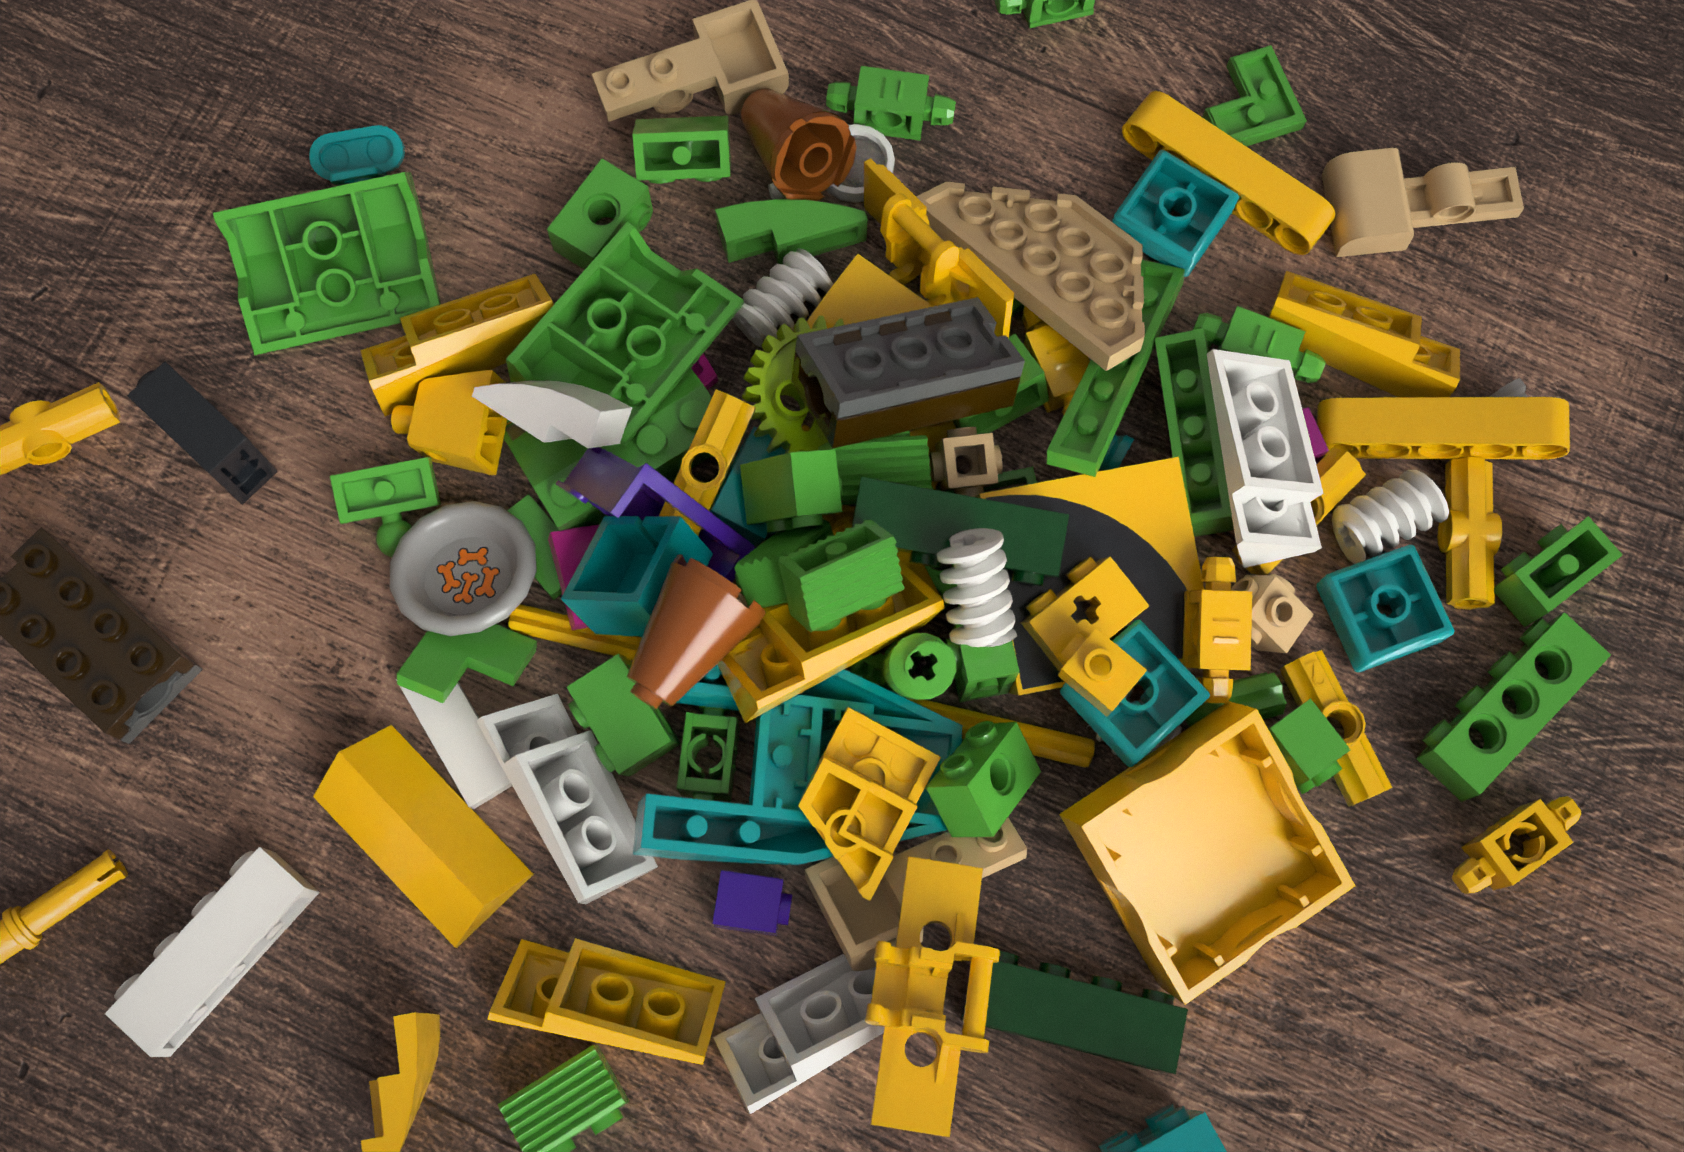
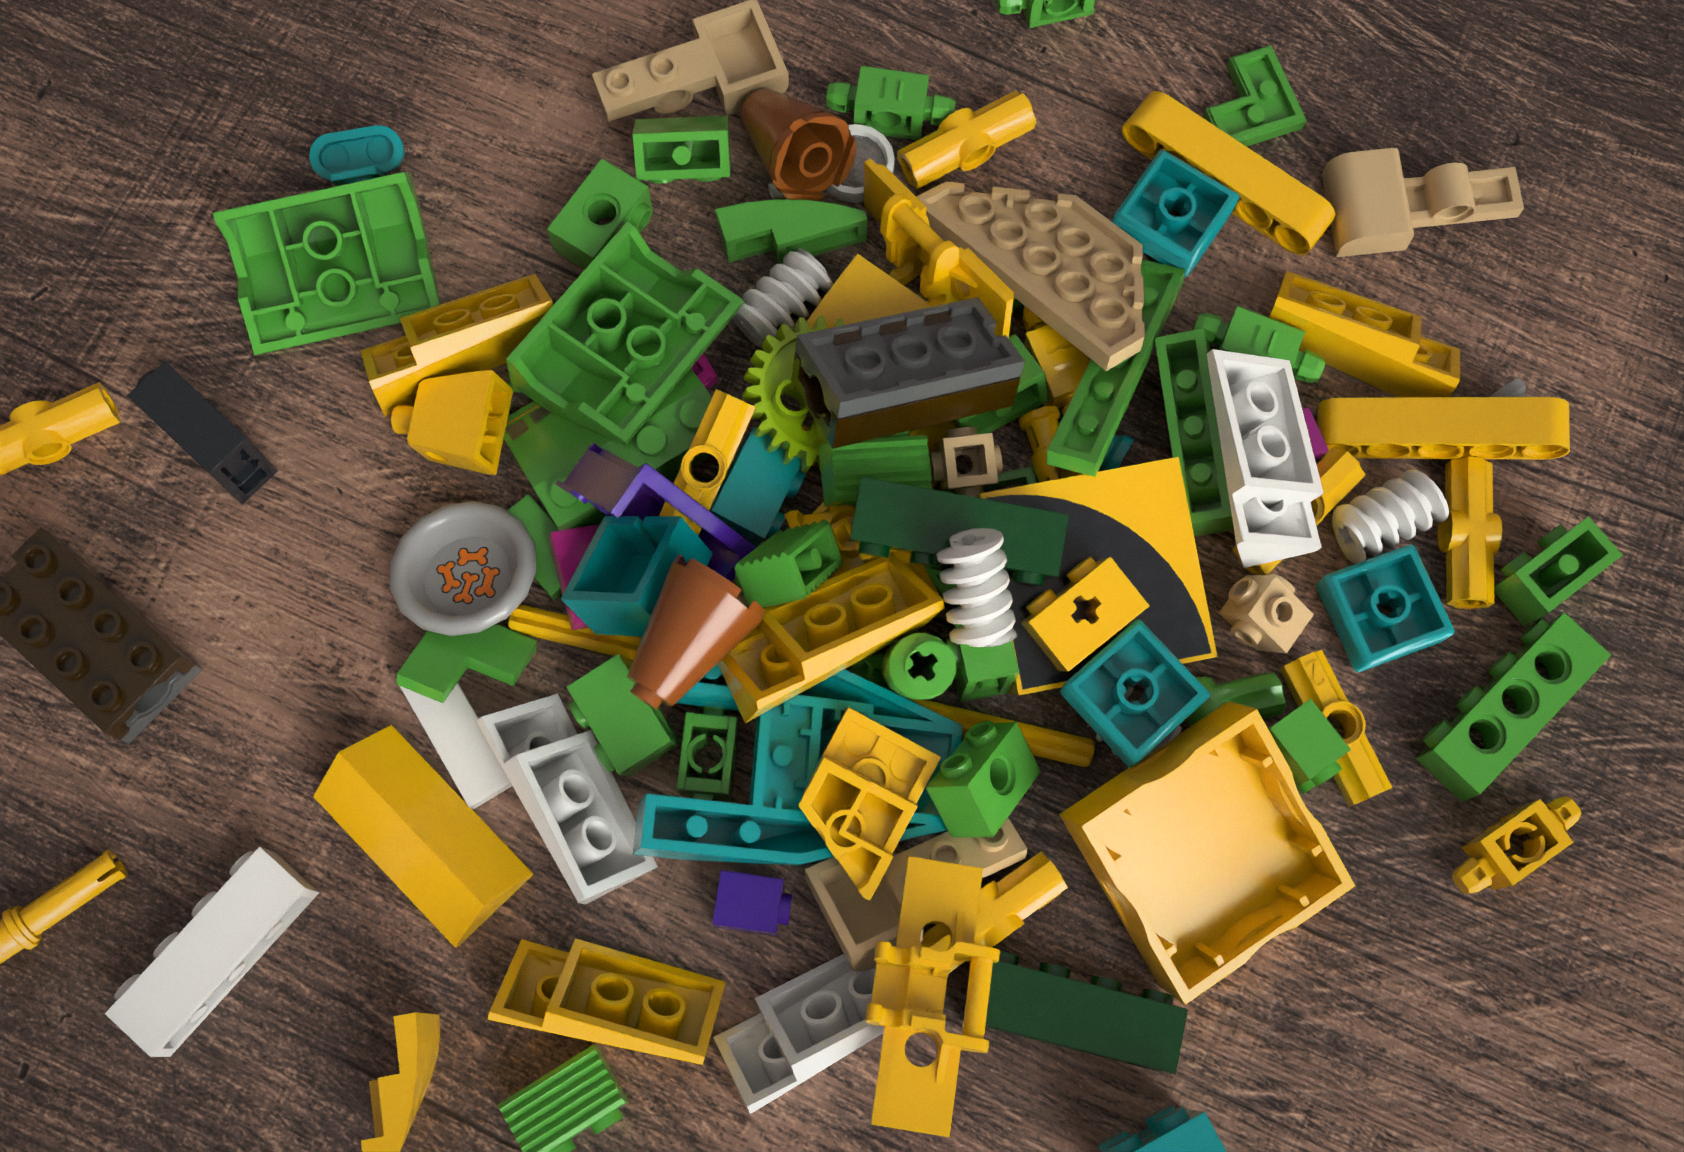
bright green plate [330,457,441,557] -> none
white slope [472,381,632,449] -> none
bright green brick [740,449,843,533] -> none
bright green brick [778,520,905,633] -> none
yellow brick [1058,628,1147,717] -> none
yellow piece [1183,557,1252,703] -> none
none -> yellow piece [897,90,1036,189]
none -> yellow piece [921,851,1068,974]
none -> yellow piece [1018,406,1081,483]

